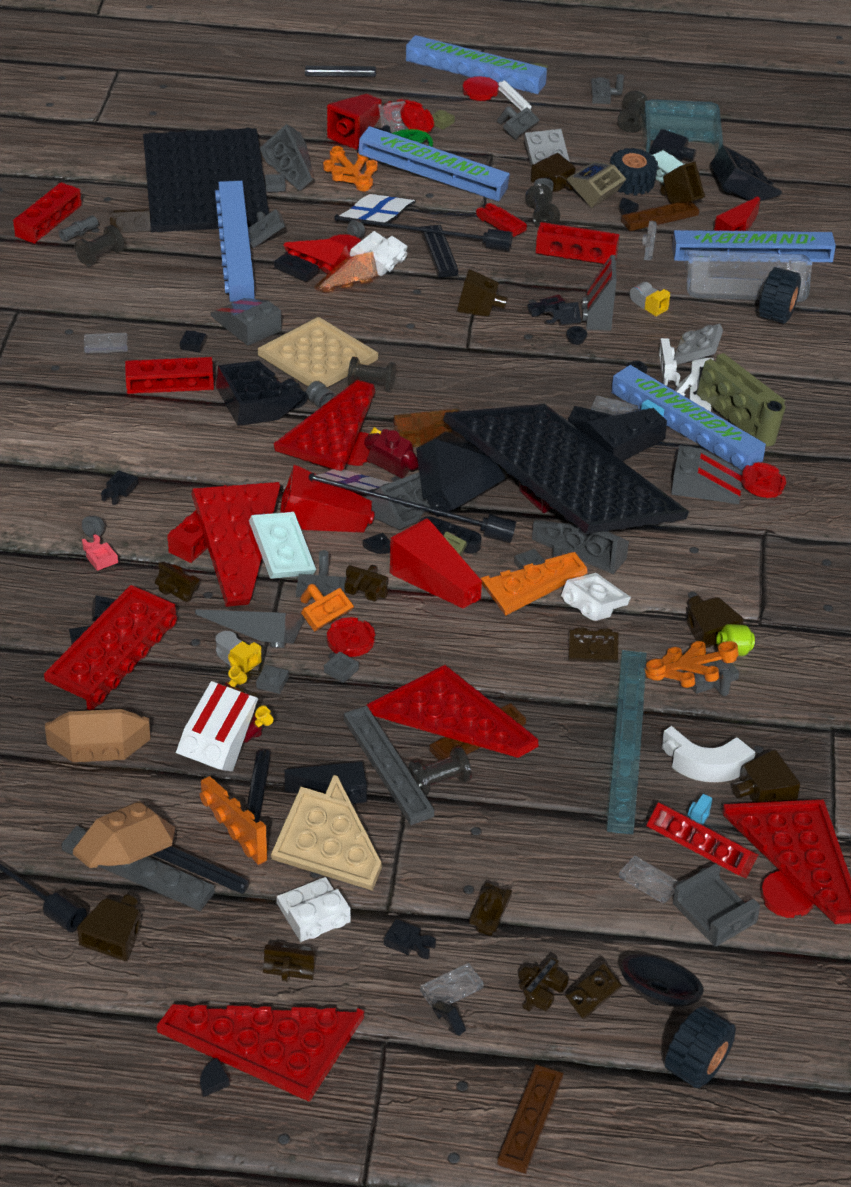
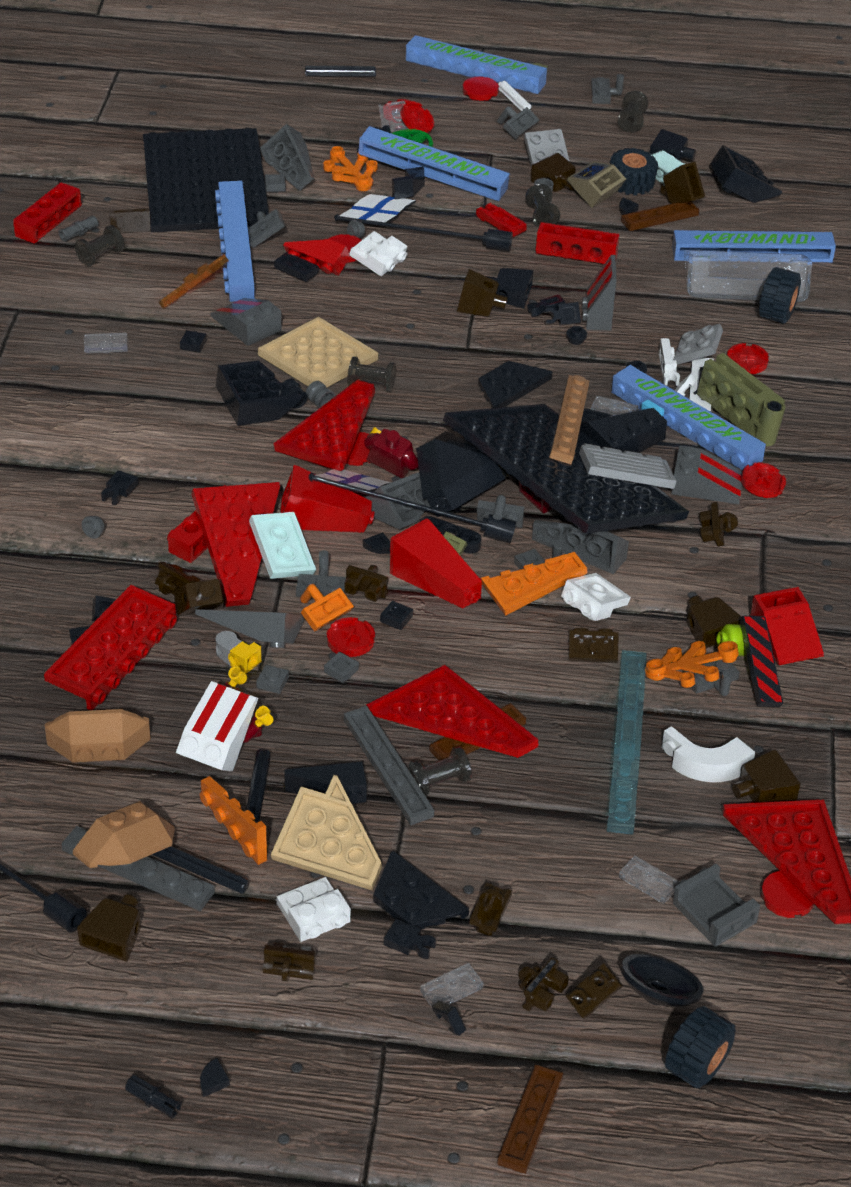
coral plate [82,534,118,571] -> none
red brick [125,357,214,394] -> none
red wing [157,1004,364,1102] -> none
clear orange slope [314,252,378,292] -> none
red slope [327,94,382,150] -> none
clear orange slope [393,409,459,447] -> none
black tile [421,225,458,278] -> none
olive plate [432,110,455,130] -> none
leg [630,282,670,316] -> none
clear plate [642,221,657,261] -> none
clear light blue windscreen [644,100,723,154] -> none
red brick [646,802,759,879] -> none
medium azure plate [688,794,712,825] -> none
red slope [714,197,760,231] -> none
none -> black axle [125,1075,182,1119]
none -> clear orange wing [158,254,229,309]
none -> dark brown torso [173,579,223,616]
none -> black wing [373,851,469,930]
none -> black plate [380,601,413,630]
none -> black slope [392,166,425,199]
none -> dark grey plate [477,495,524,528]
none -> black wing [478,361,553,408]
none -> black torso [486,268,534,309]
none -> medium nougat plate [549,375,590,464]
none -> light grey hinge [579,443,677,489]
none -> dark brown hips [700,501,738,547]
none -> red tile [727,343,769,374]
none -> black tile [740,615,783,707]
none -> red slope [750,587,824,665]

